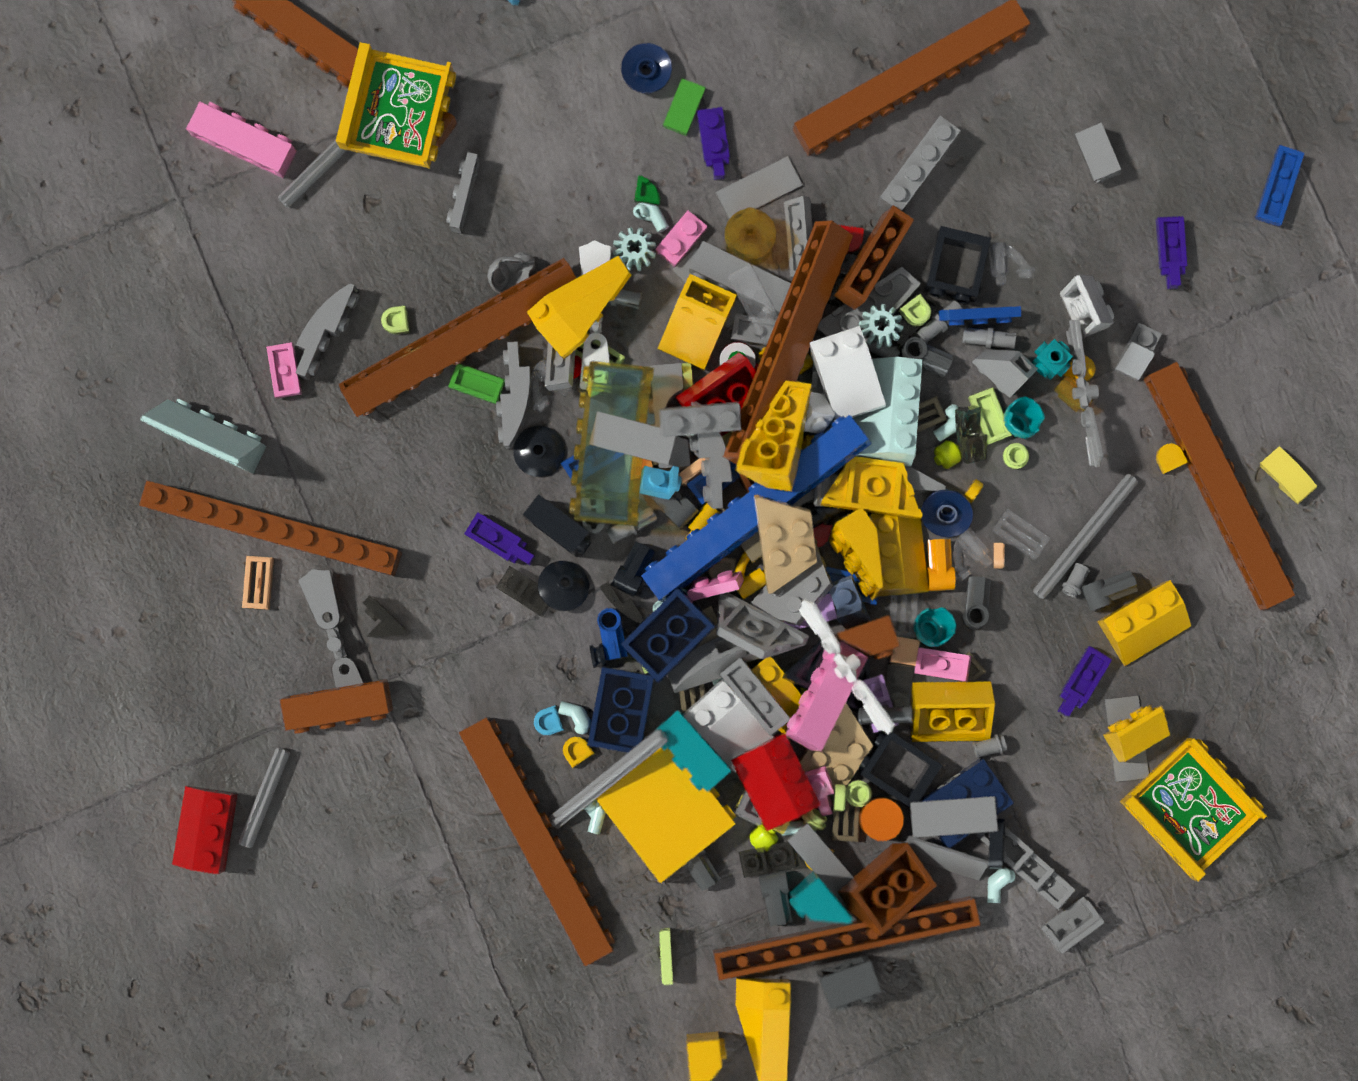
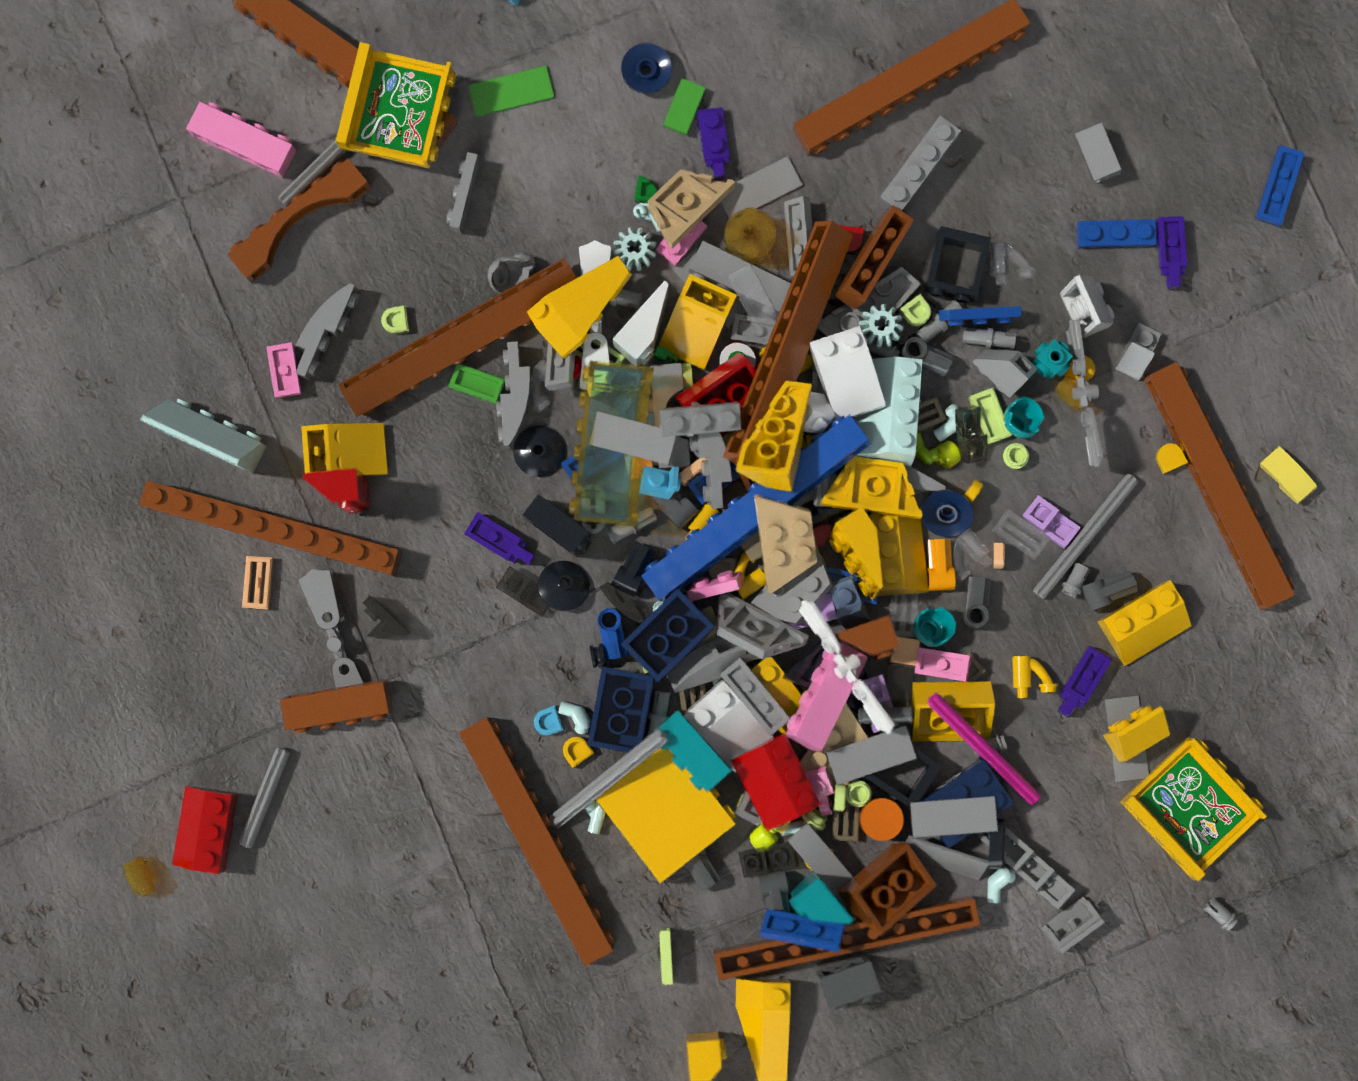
none -> clear yellow brick [122,856,159,898]
none -> dark orange arch [227,158,371,283]
none -> yellow slope [301,423,388,476]
none -> red slope [302,468,370,514]
none -> bright green piece [468,66,554,117]
none -> white slope [613,281,669,368]
none -> light grey pin [647,690,671,737]
none -> tan wing [648,169,735,249]
none -> green tile [653,346,680,364]
none -> blue plate [760,909,845,952]
none -> light grey piece [826,726,916,785]
none -> lime arm [915,433,940,465]
none -> dark pink axle [928,693,1040,805]
none -> yellow plant [1012,656,1059,698]
none -> lavender slope [1022,495,1081,550]
none -> blue plate [1077,219,1156,249]
none -> light grey pin [1203,897,1238,931]

